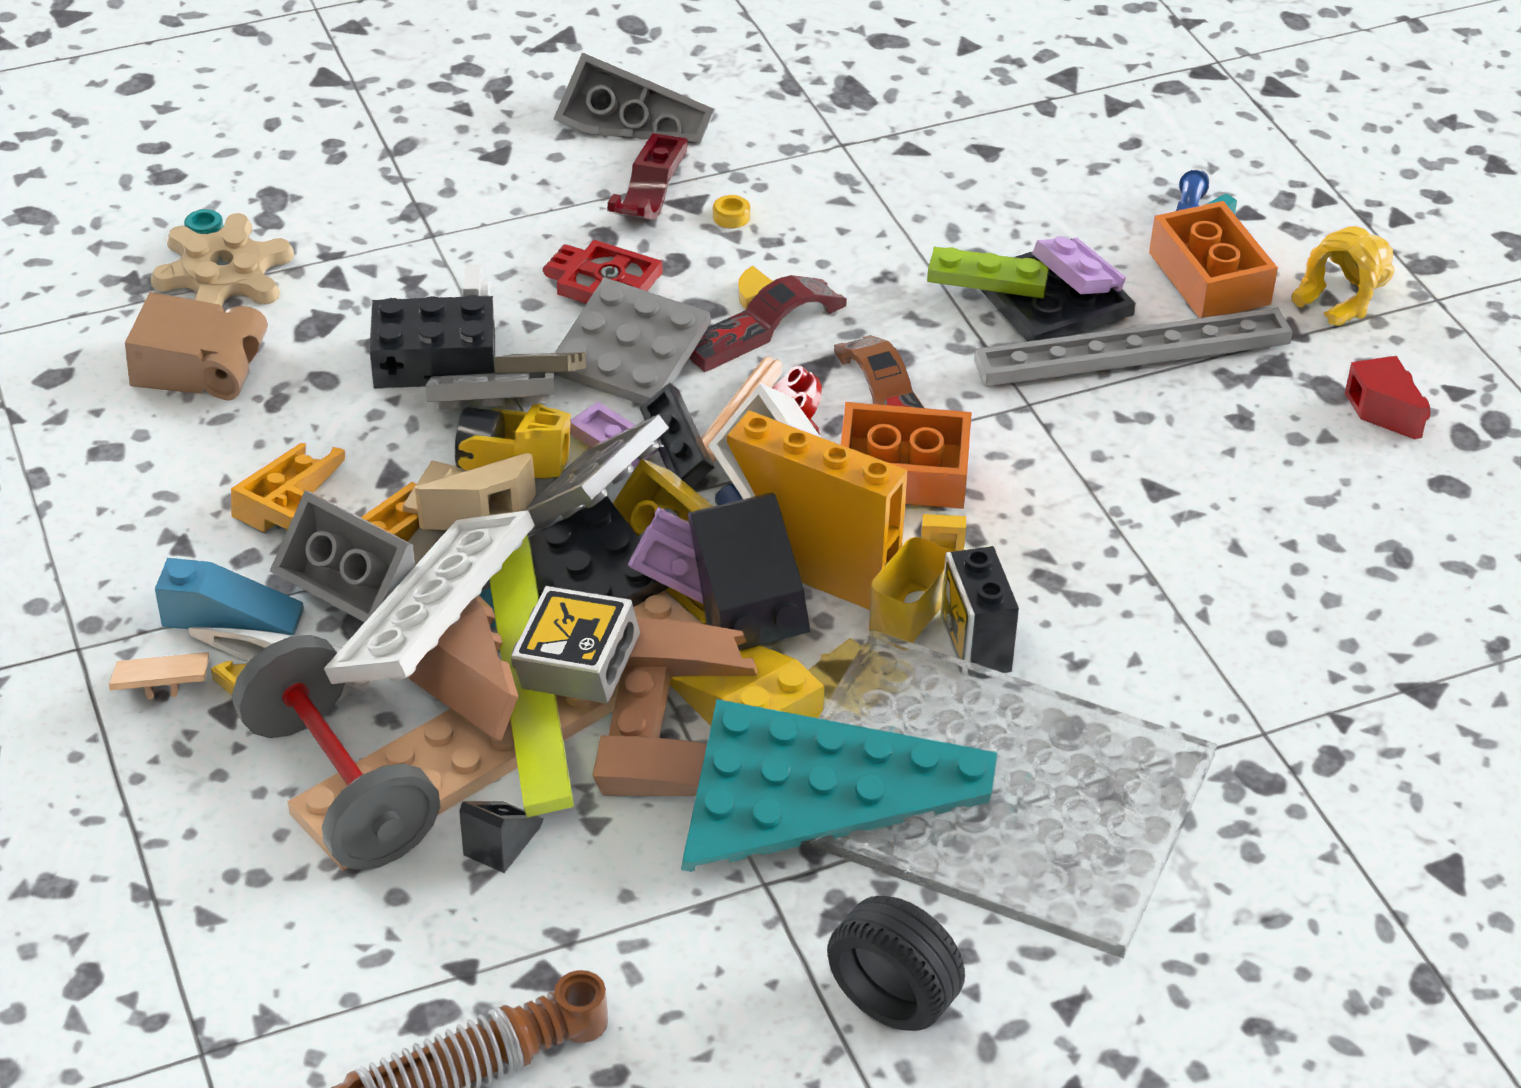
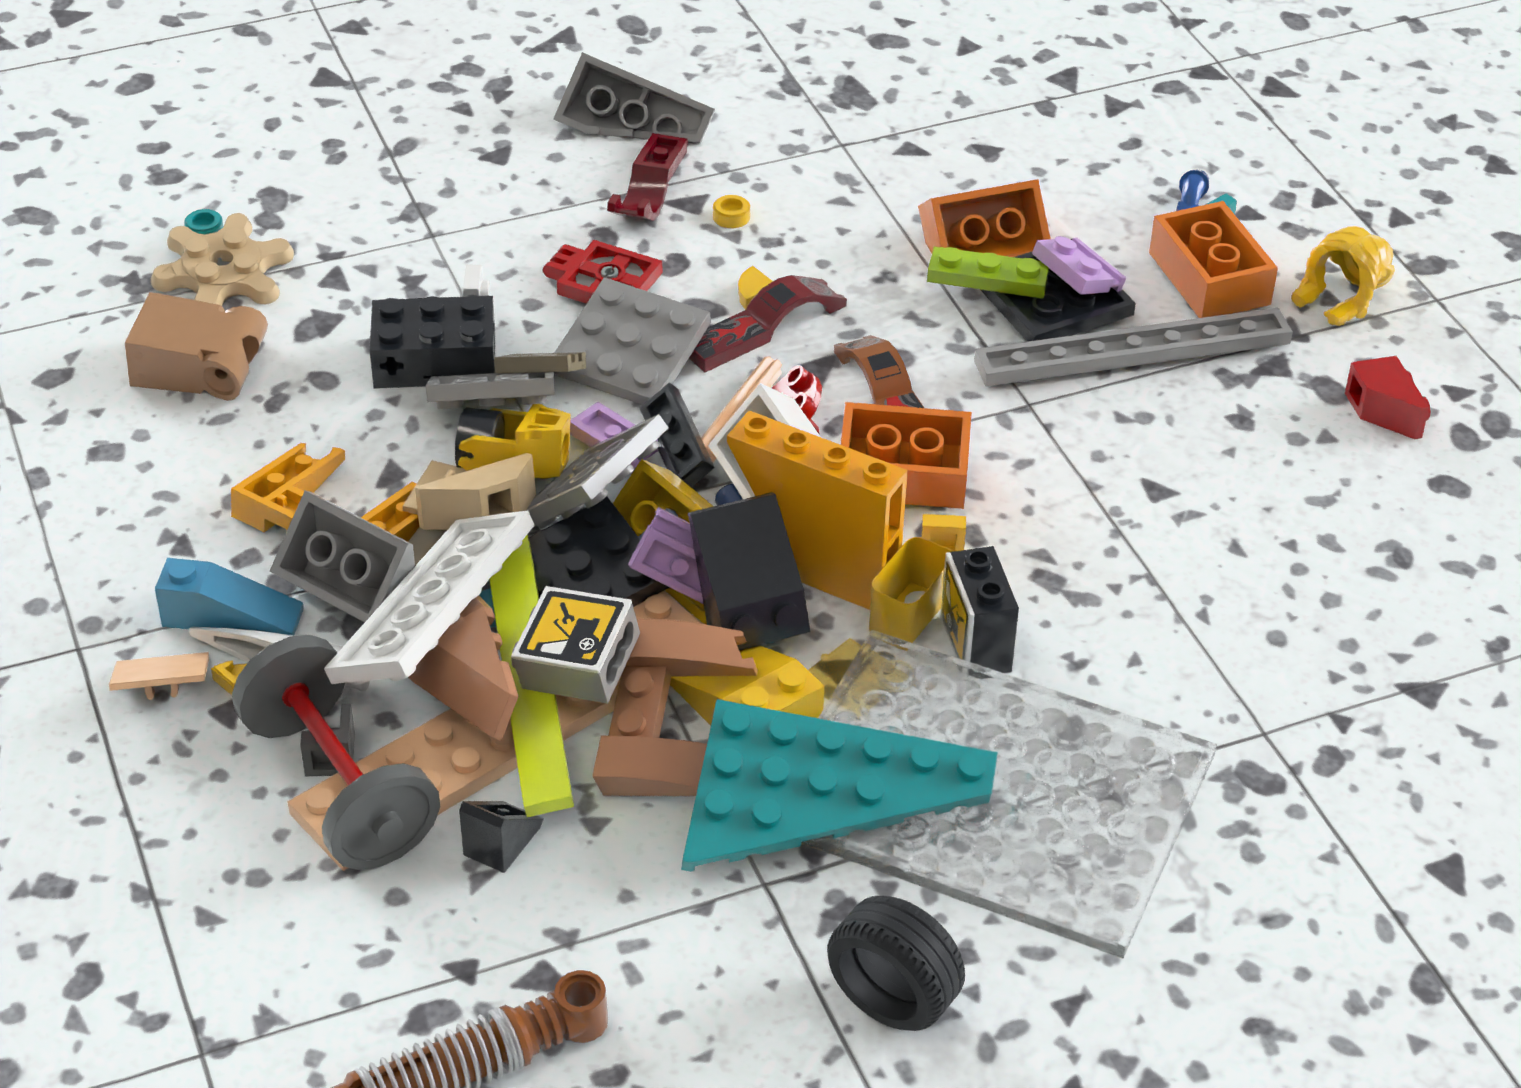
none -> dark grey panel [300,704,355,777]
none -> orange slope [918,179,1051,257]

